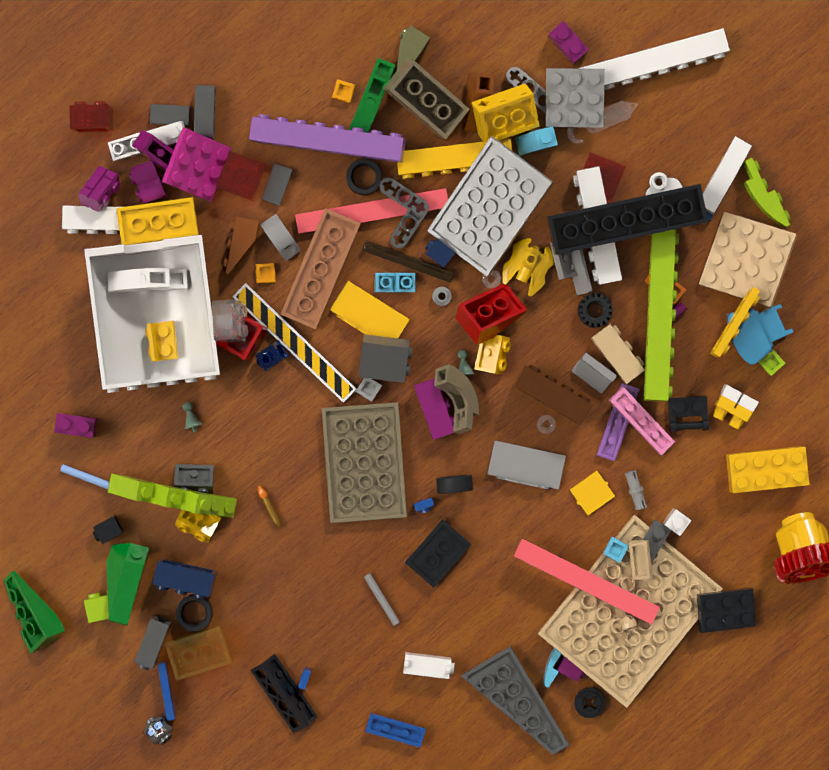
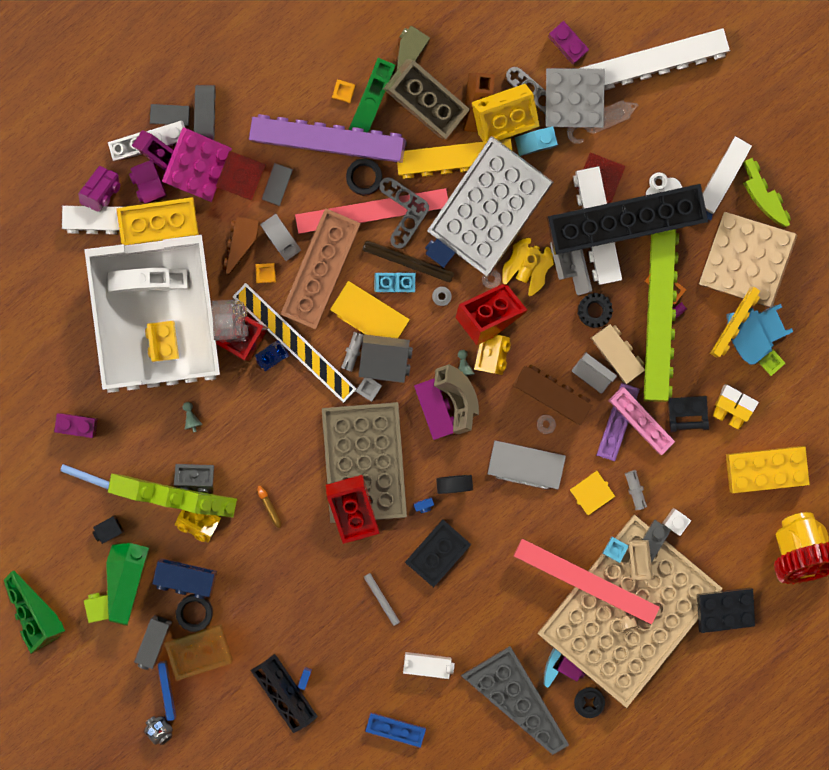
clear red brick [69,101,114,132] -> none
none -> red slope [326,475,380,544]
none -> light grey pin [341,332,364,372]

